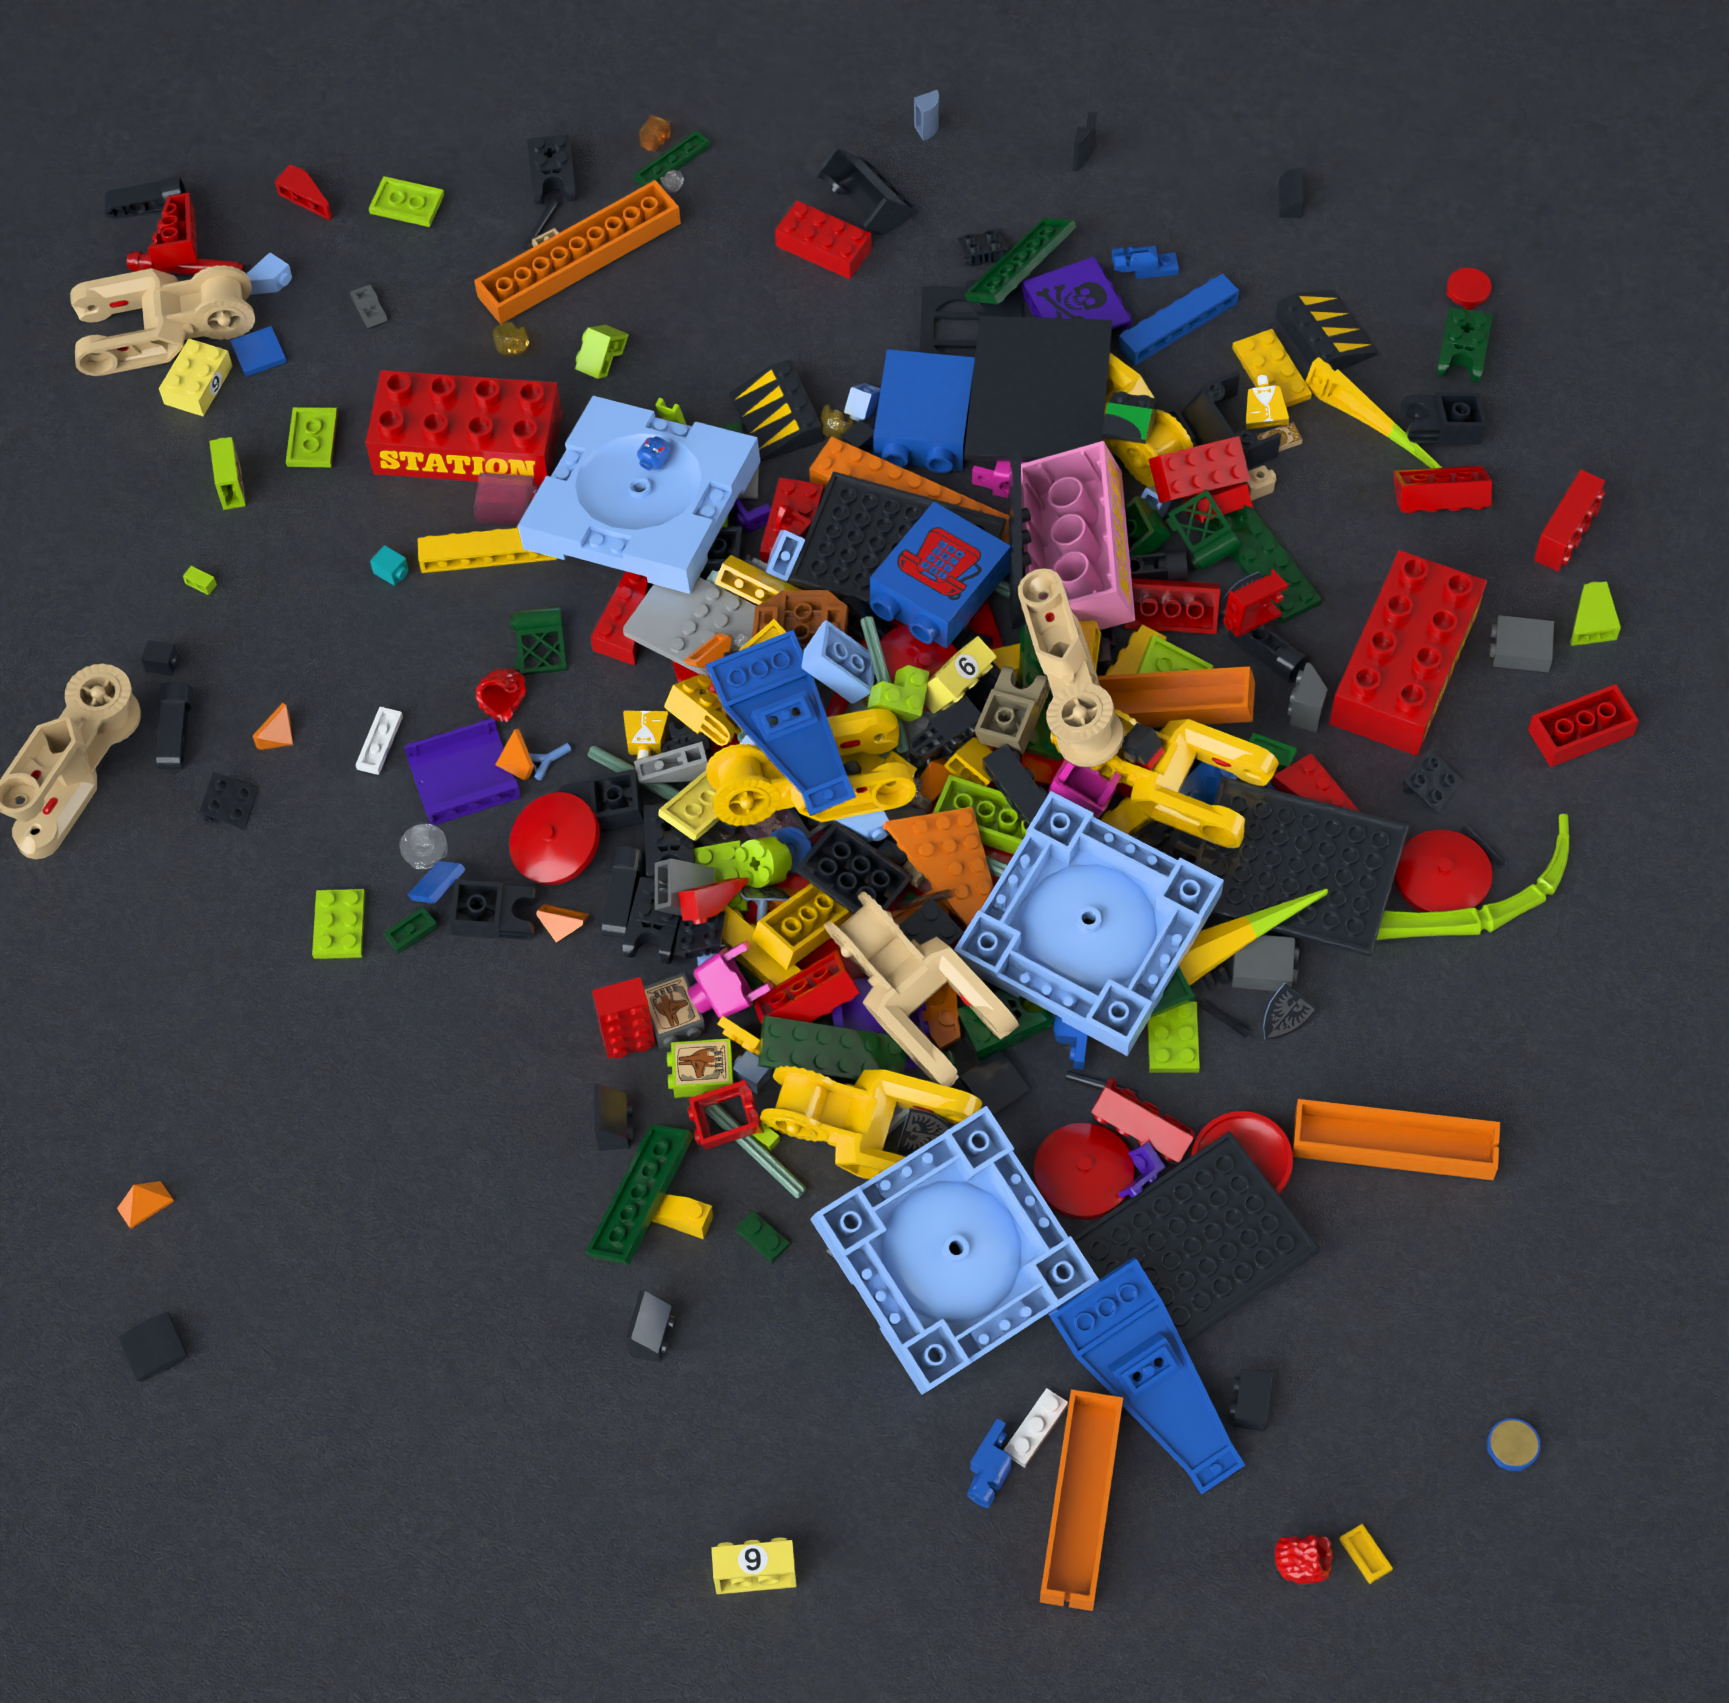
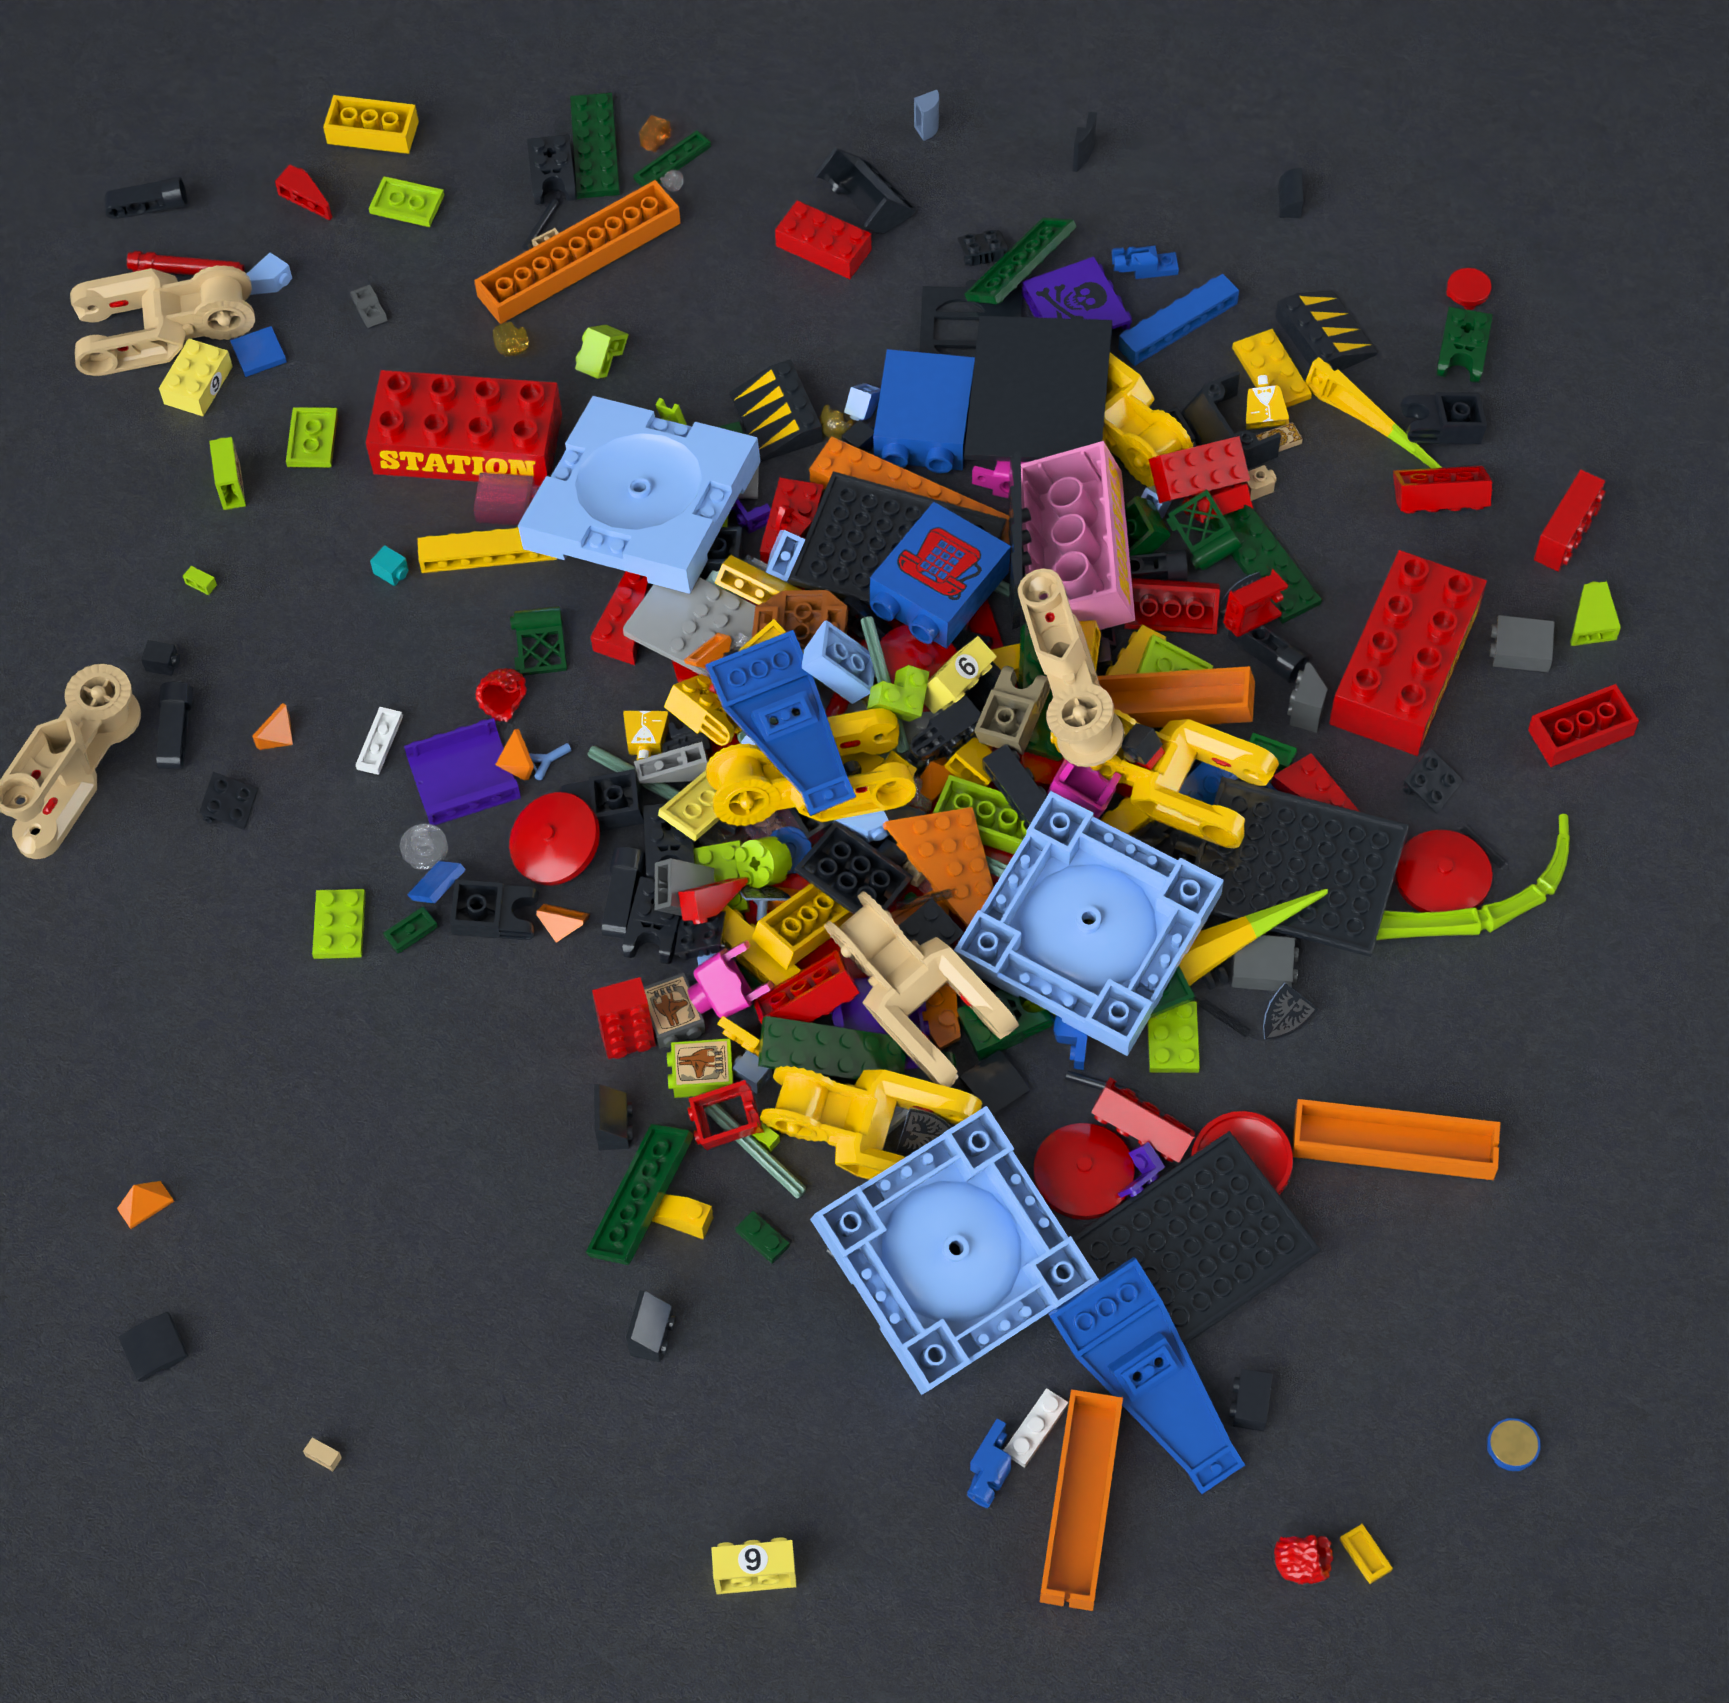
red wedge [148,193,197,270] -> none
blue head [637,436,670,471] -> none
black slope [1101,391,1157,444] -> none
none -> tan piece [303,1437,342,1471]
none -> yellow brick [323,95,419,154]
none -> dark green plate [570,93,620,199]

